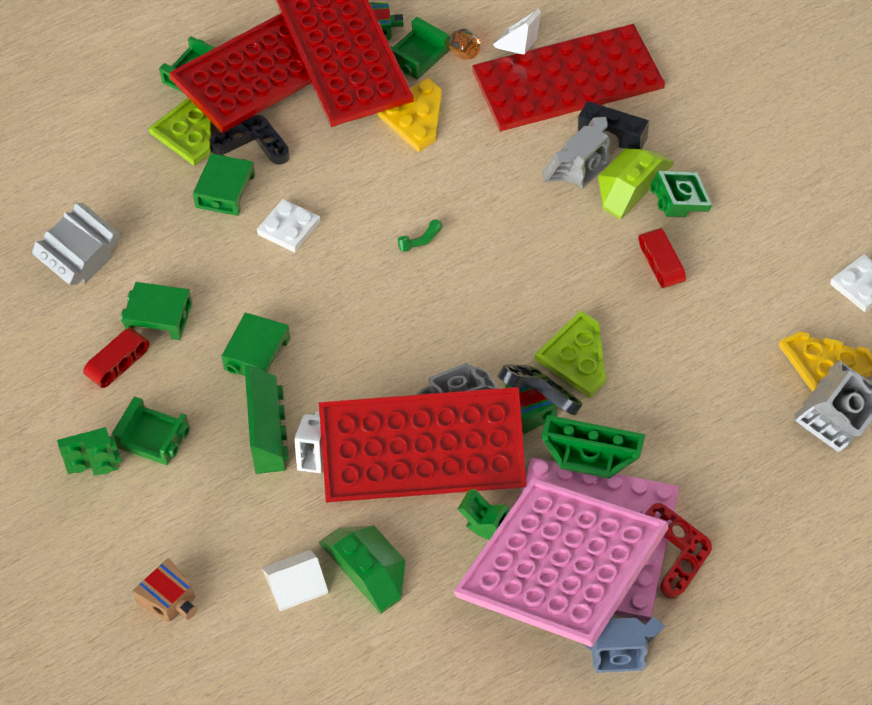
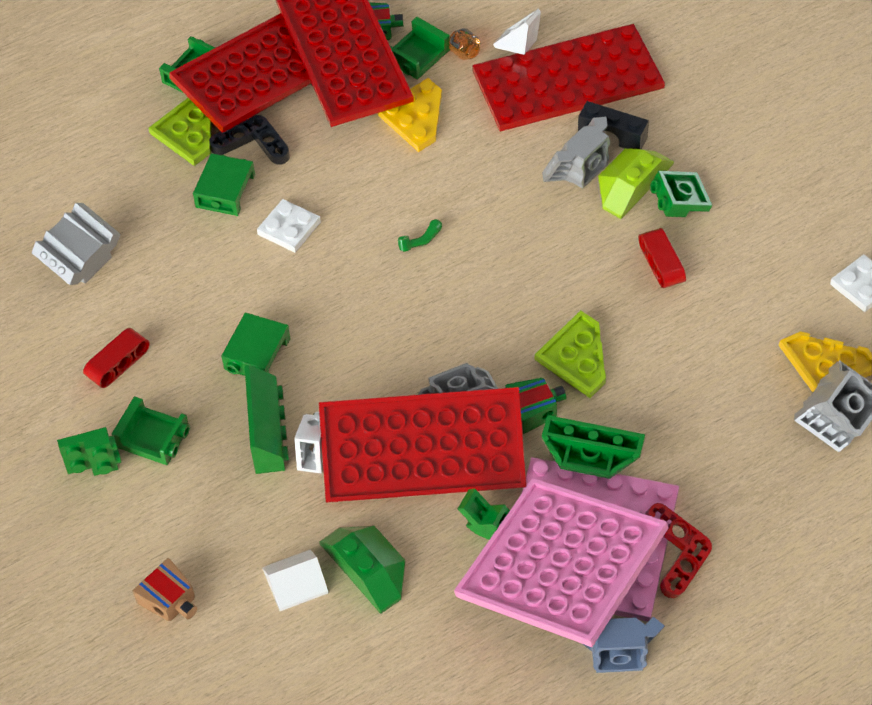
green panel [121,282,193,340] -> none
black beam [498,364,583,415] -> none

